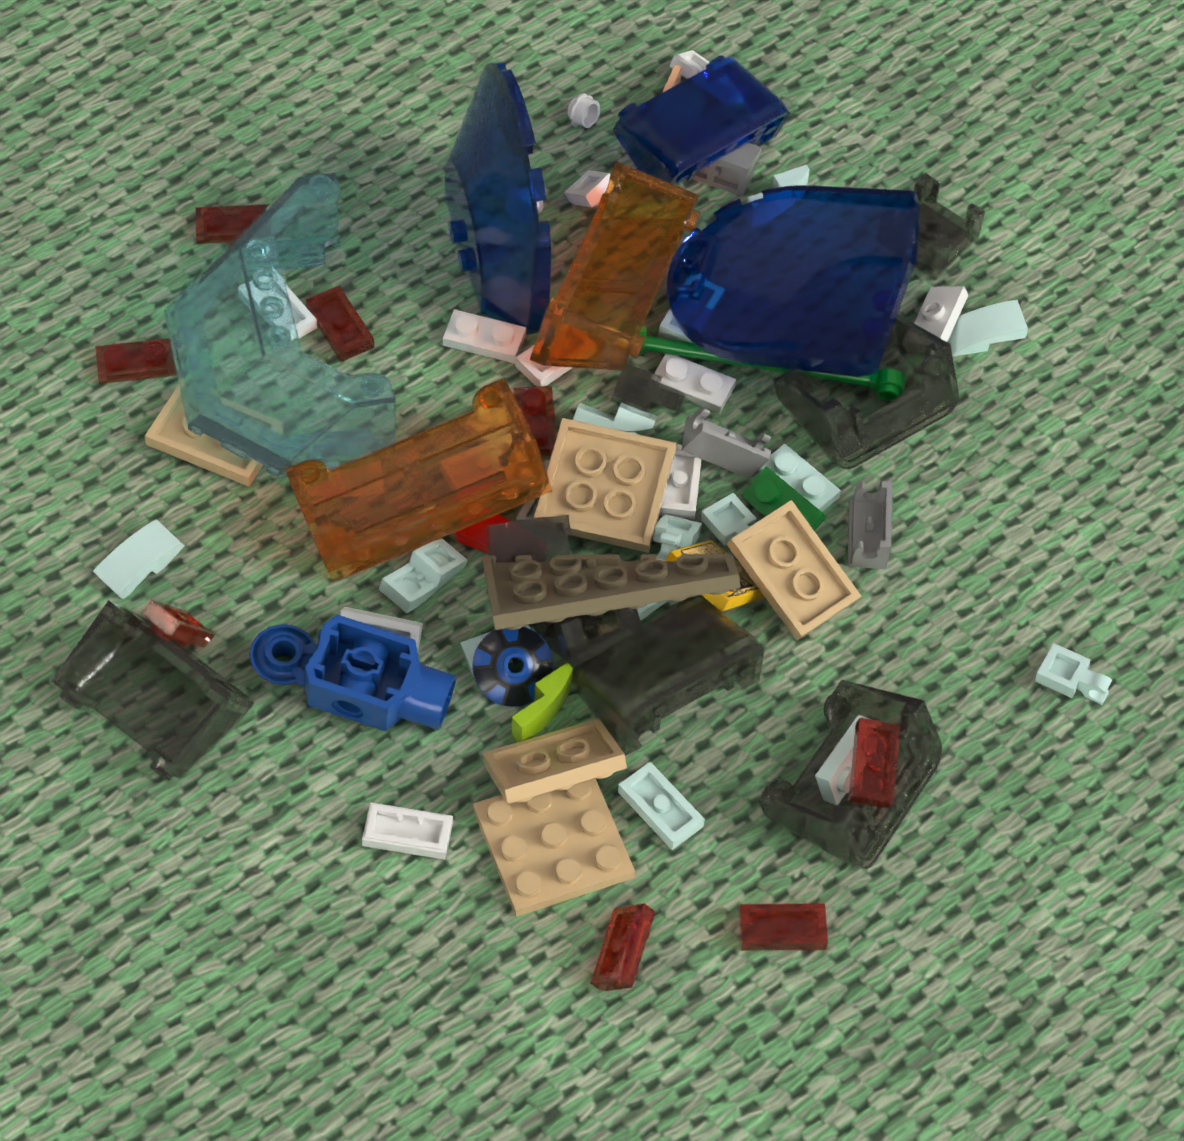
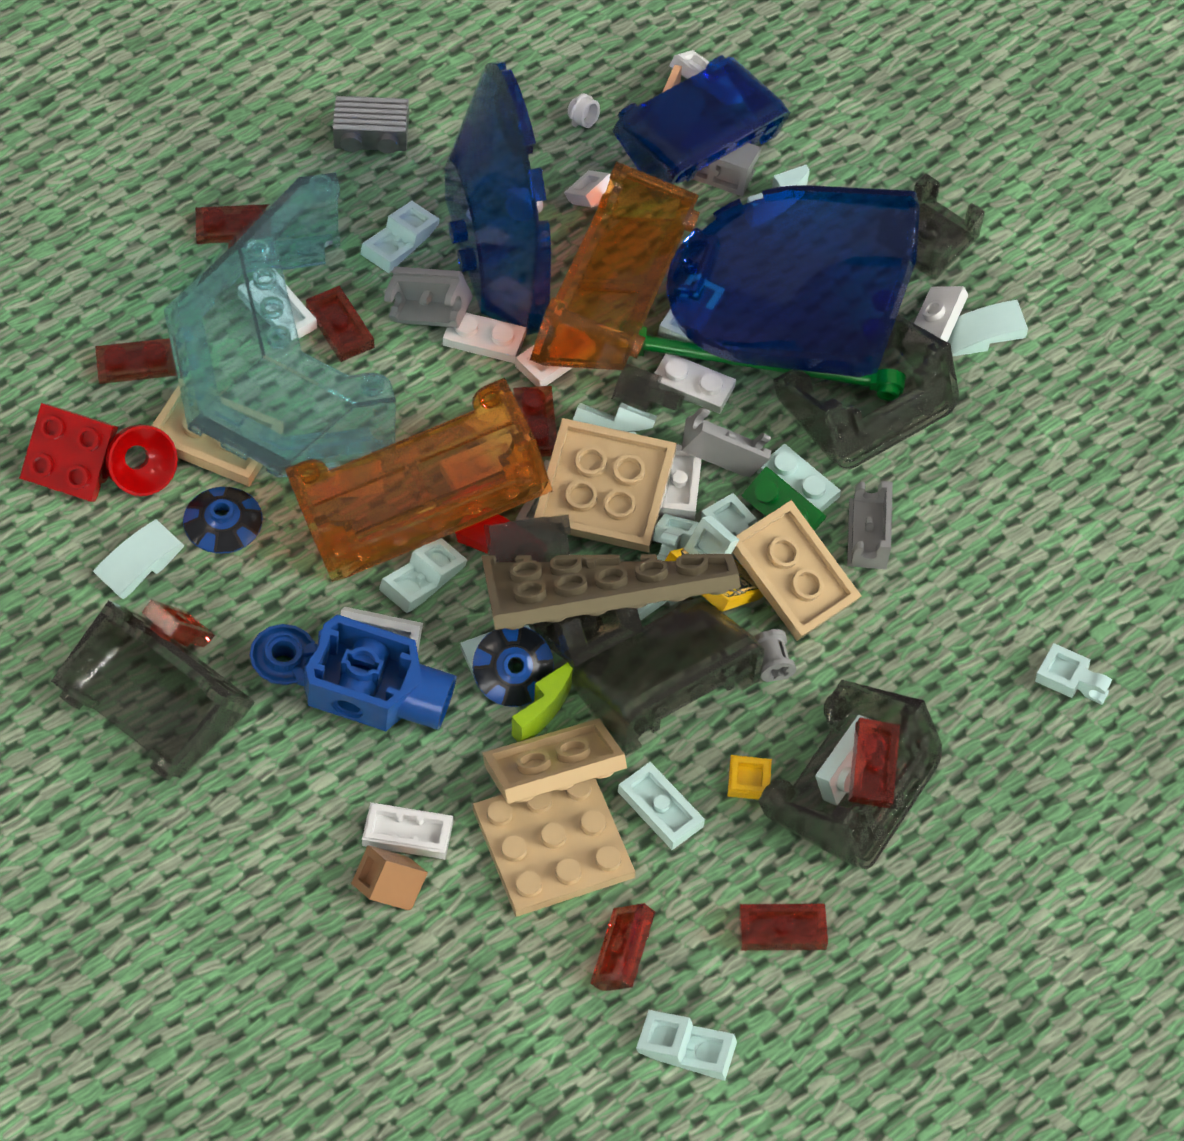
none -> red plate [19,403,118,502]
none -> red piece [105,424,178,496]
none -> dish [183,487,263,554]
none -> flat silver brick [333,96,409,153]
none -> medium nougat panel [351,845,428,910]
none -> light aqua slope [360,201,440,273]
none -> light grey hinge [384,267,473,328]
none -> light aqua slope [636,1010,737,1081]
none -> light aqua plate [684,515,739,554]
none -> yellow tile [727,755,772,801]
none -> light grey bush [752,629,796,682]

